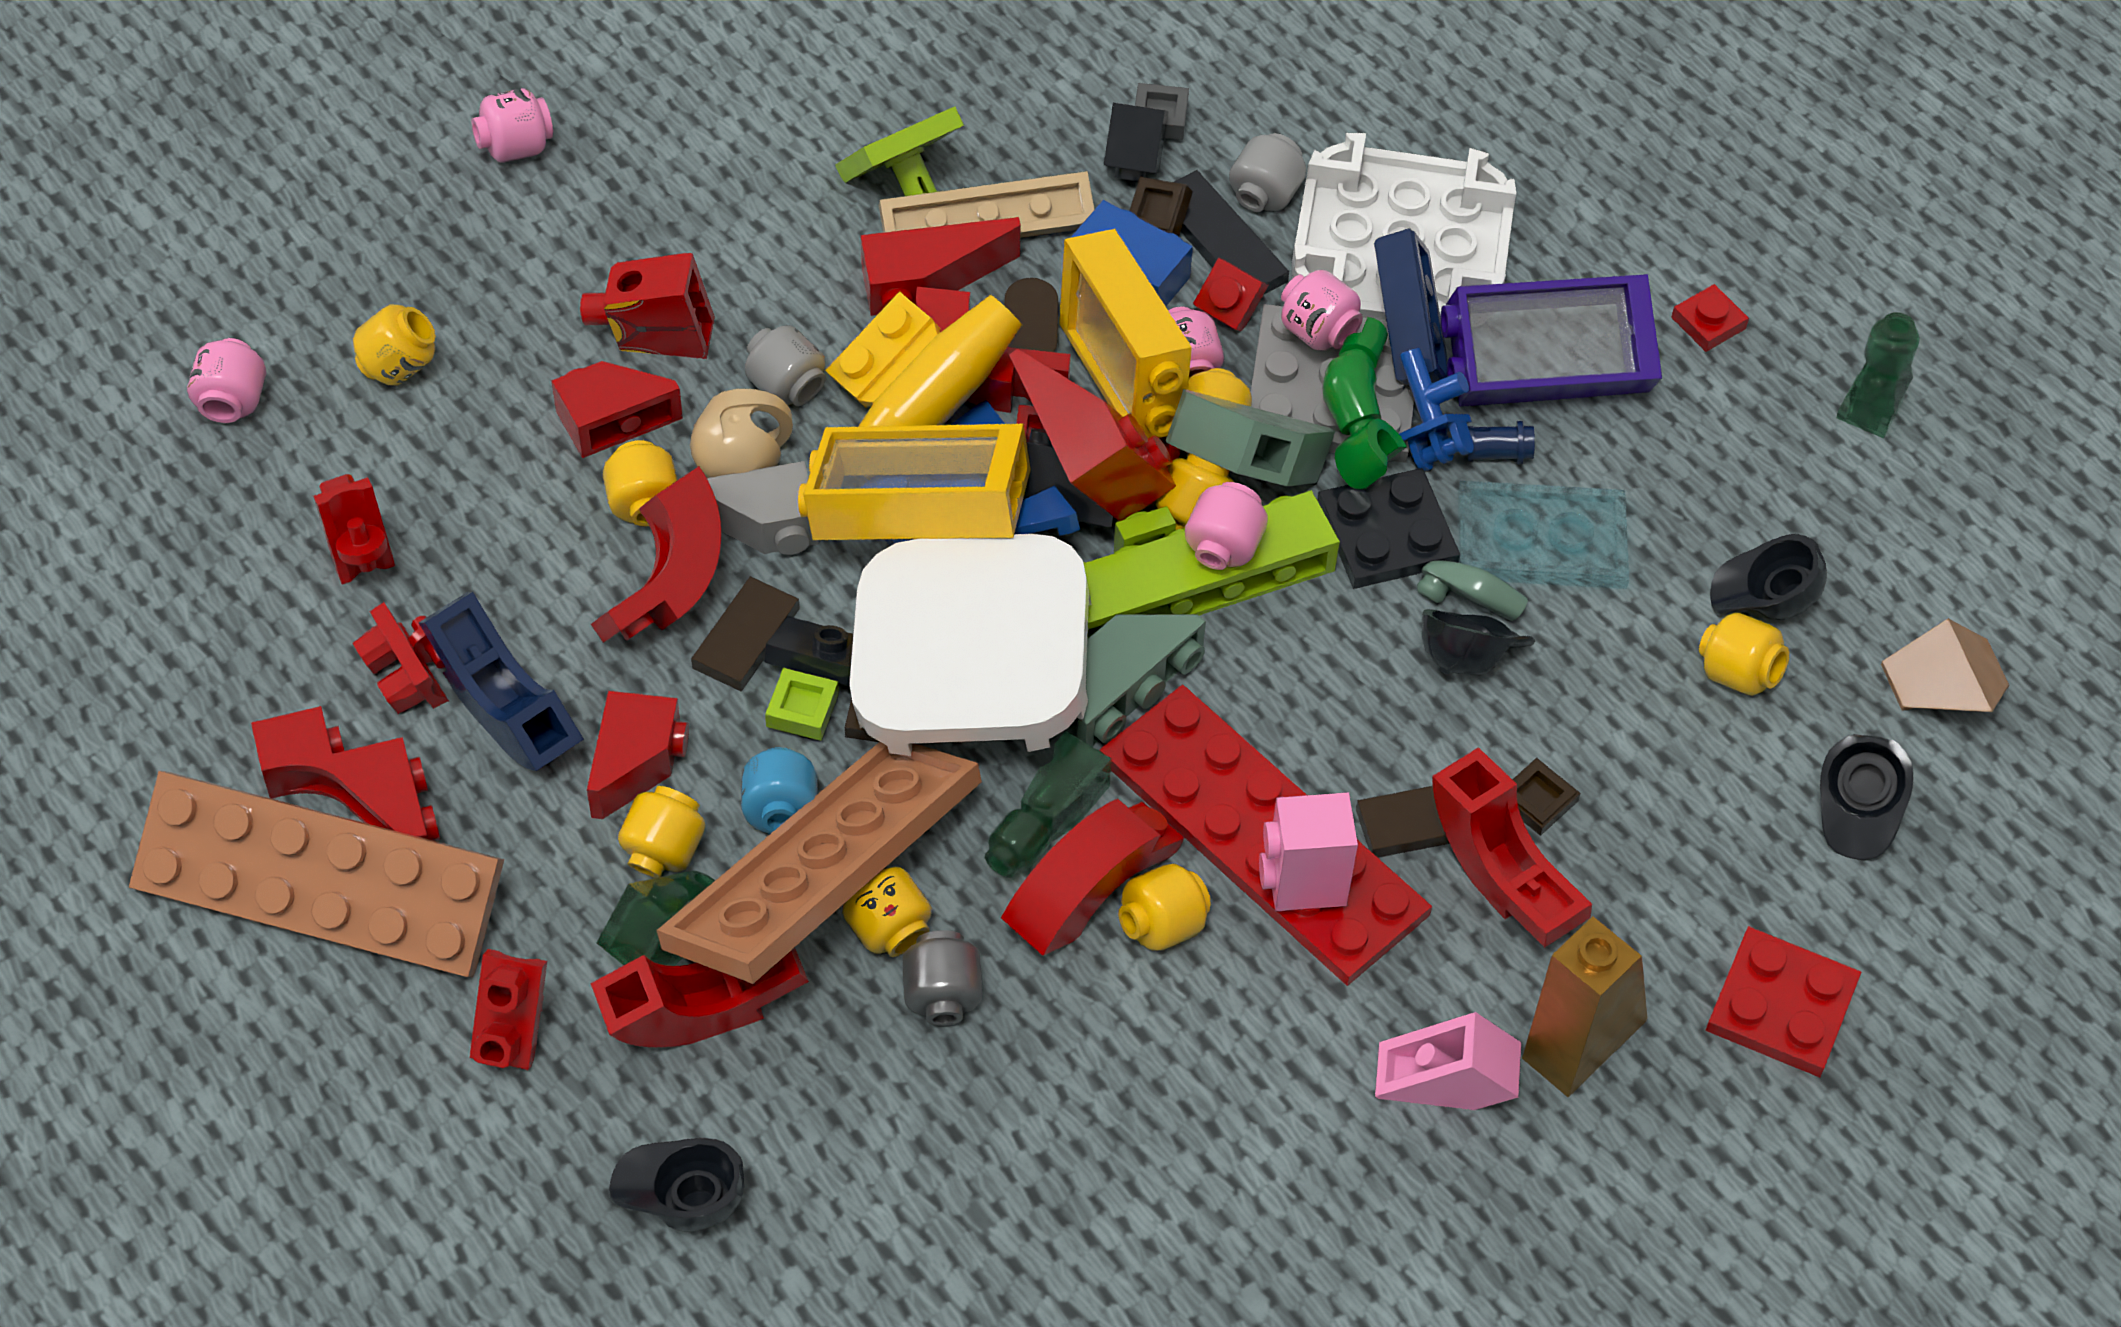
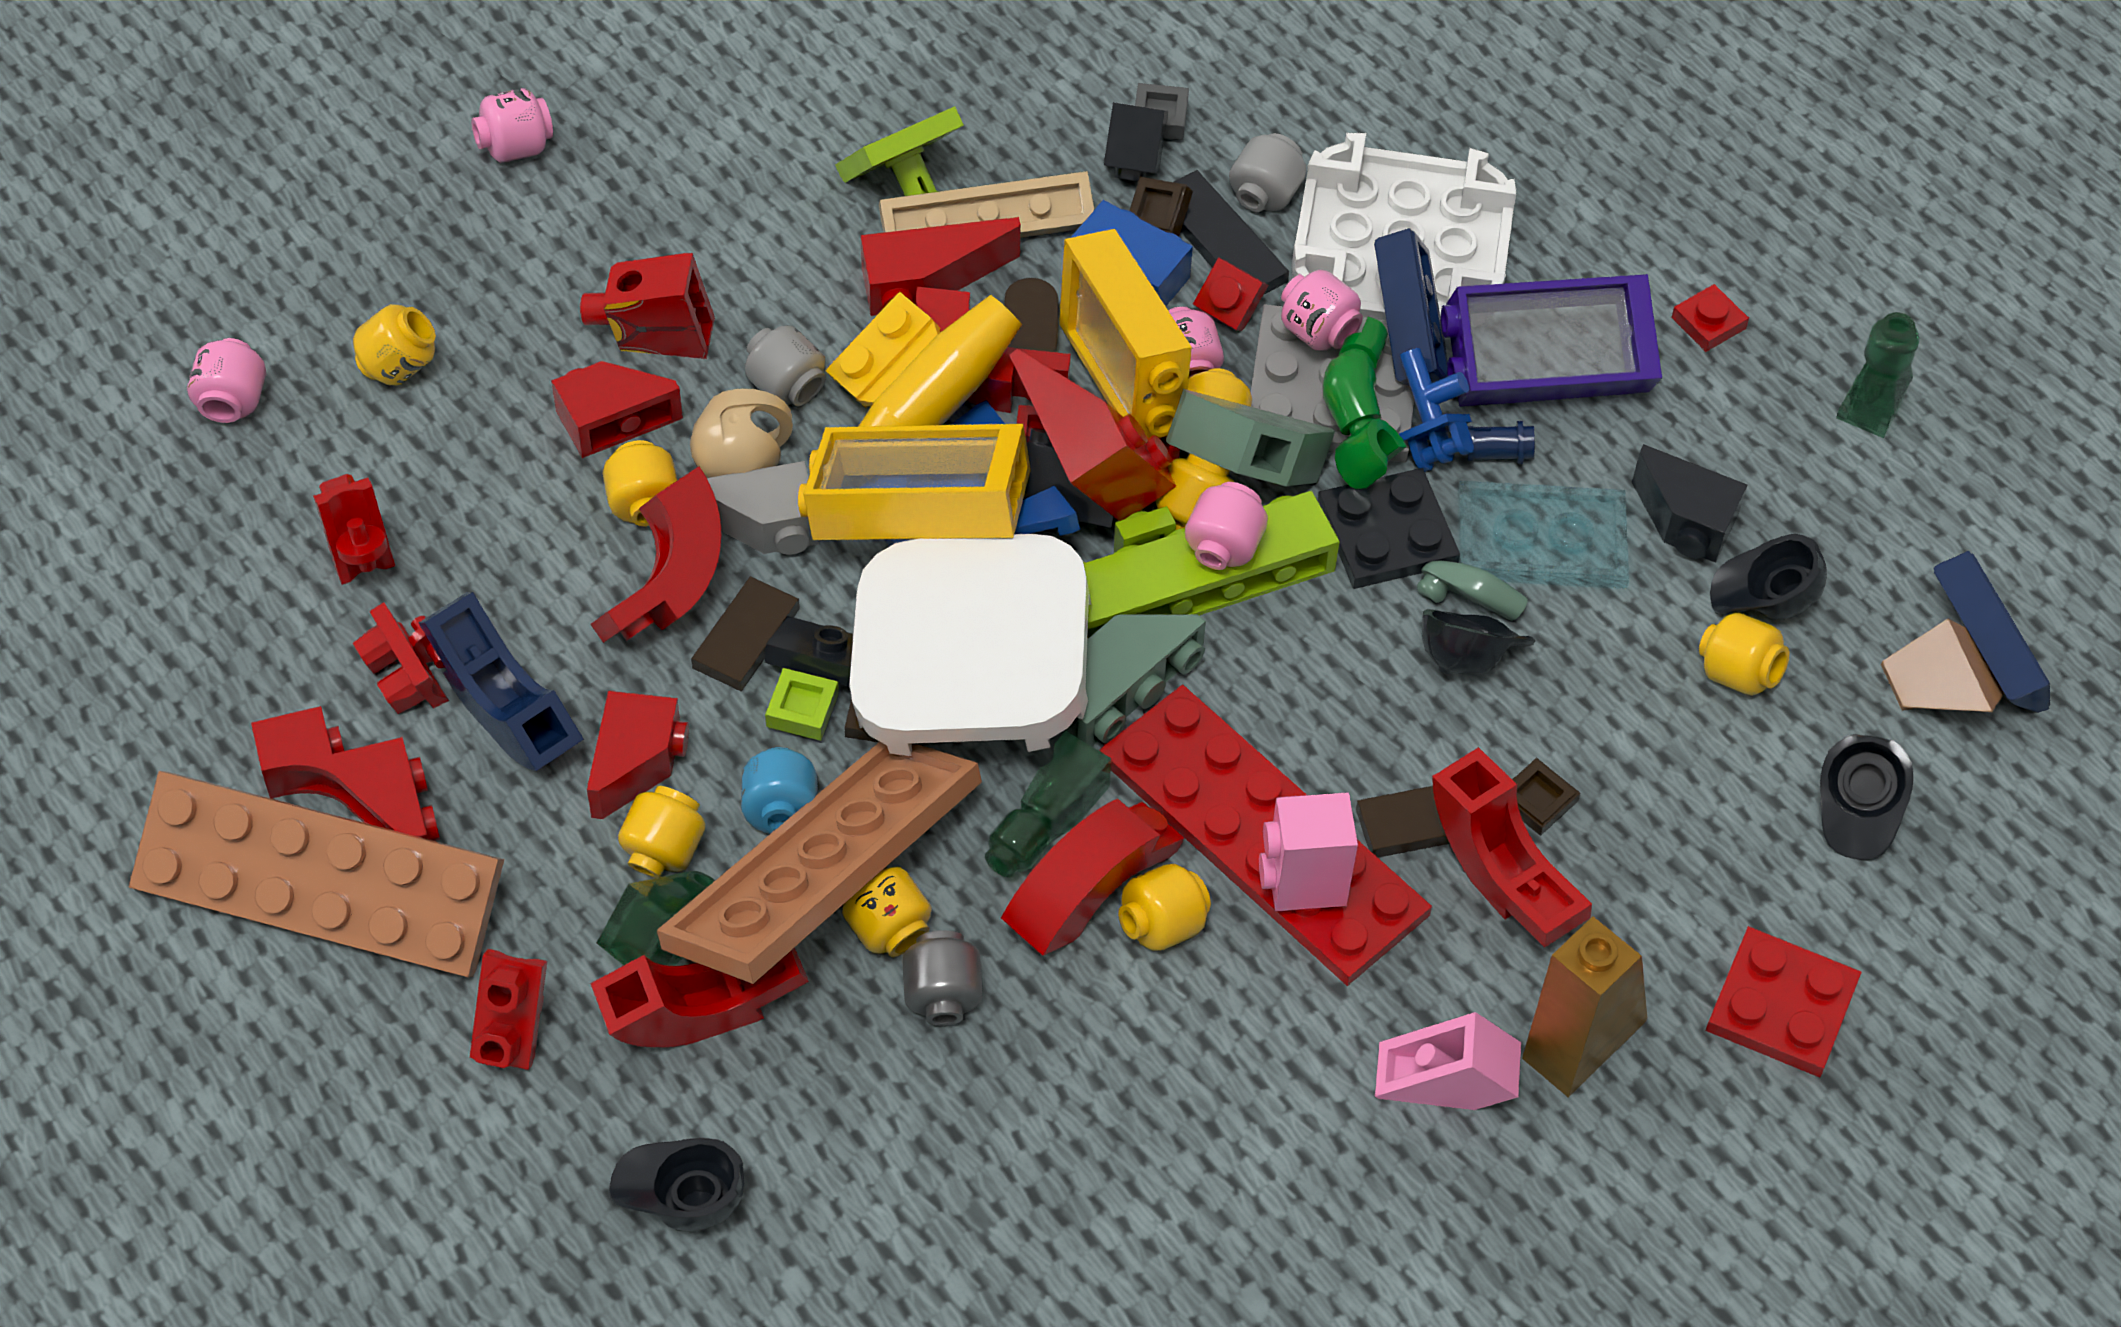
none -> black slope [1632,444,1748,563]
none -> dark blue slope [1933,551,2050,713]

